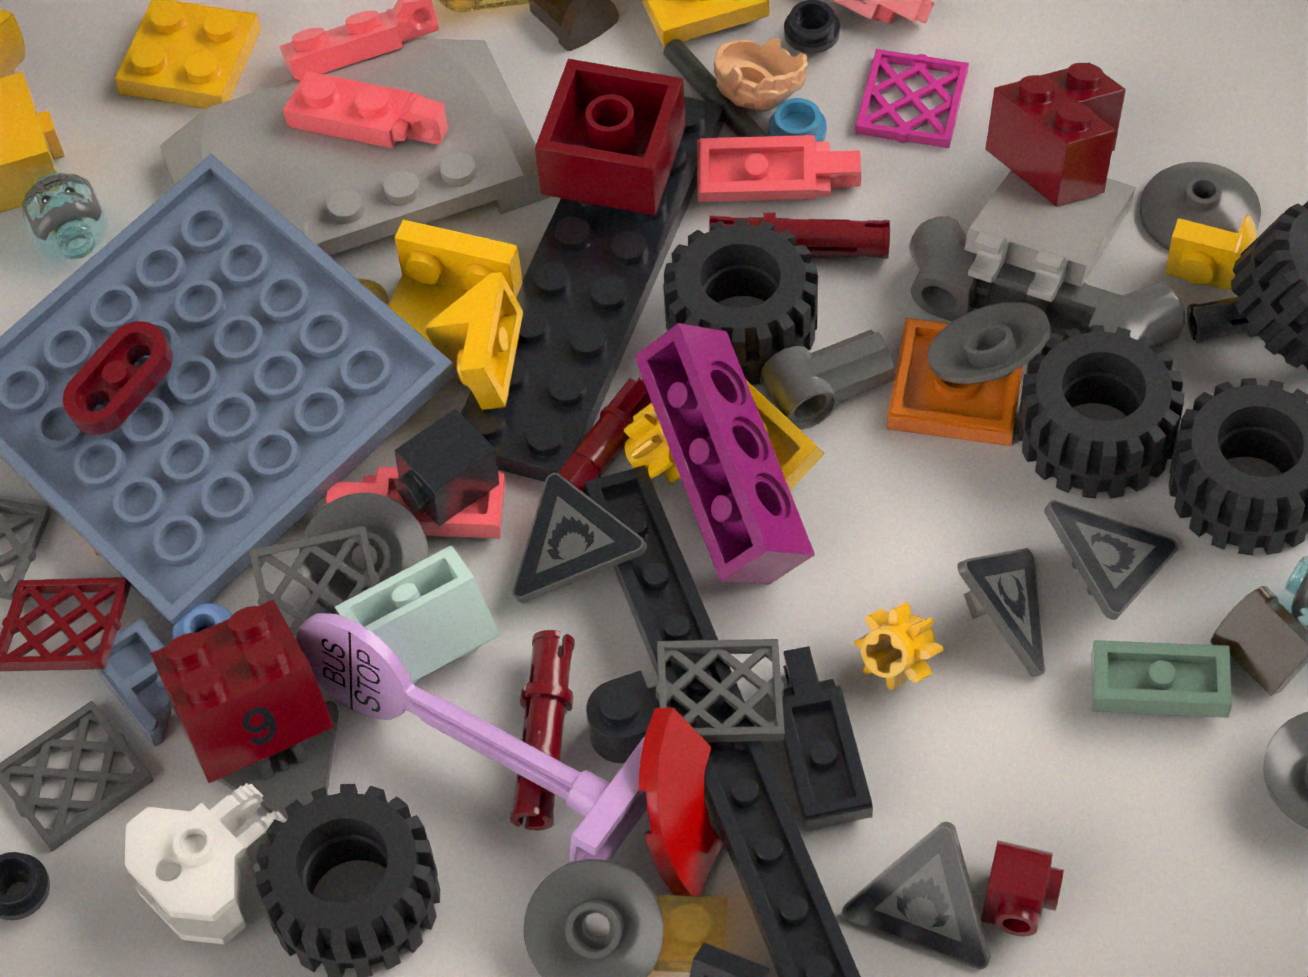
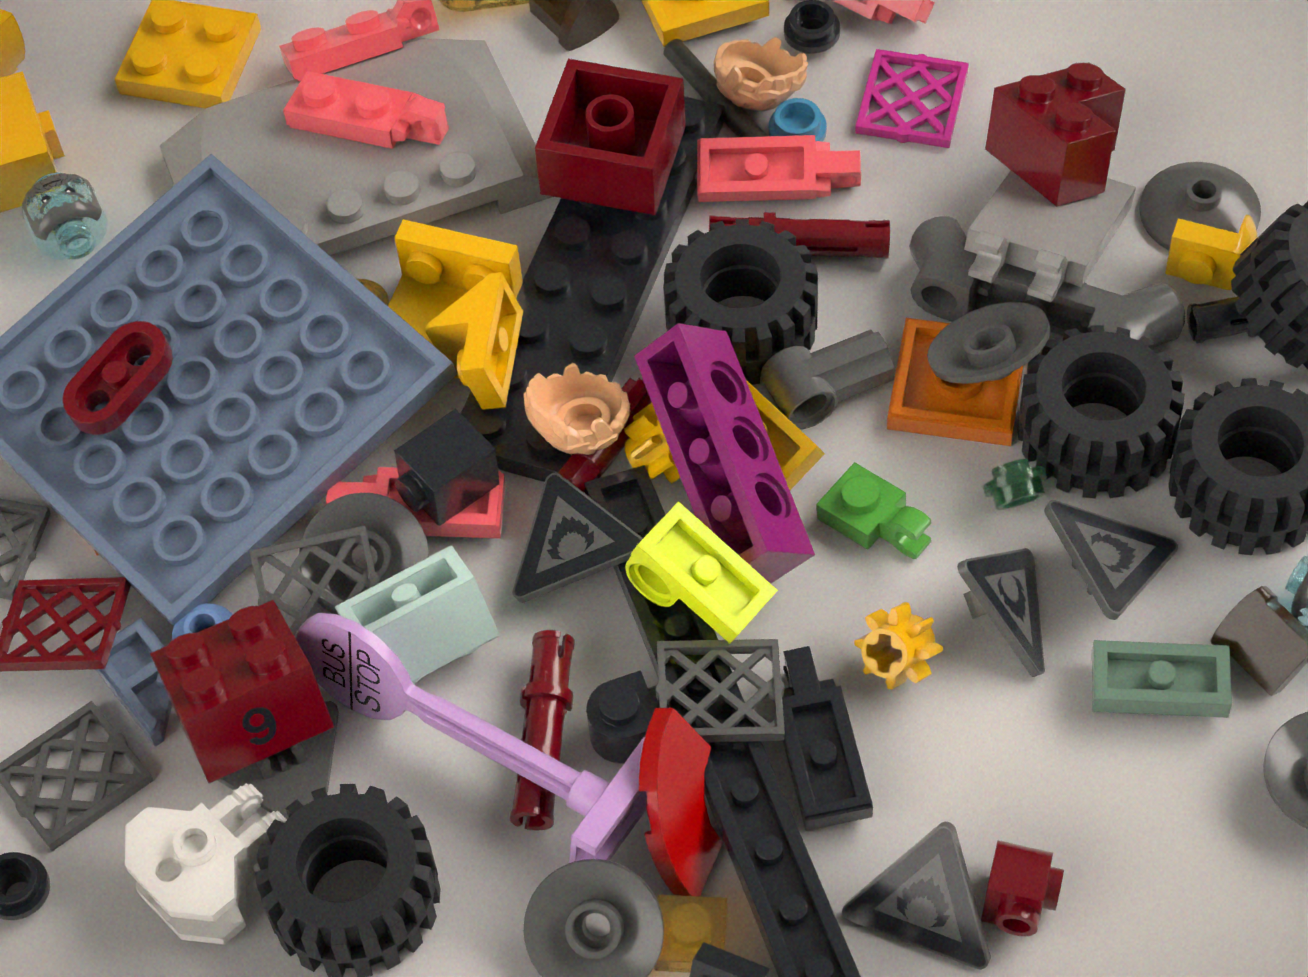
none -> light nougat hair [524,363,630,455]
none -> neon yellow plate [625,501,778,644]
none -> bright green plate [816,462,931,559]
none -> clear green plate [982,459,1047,510]

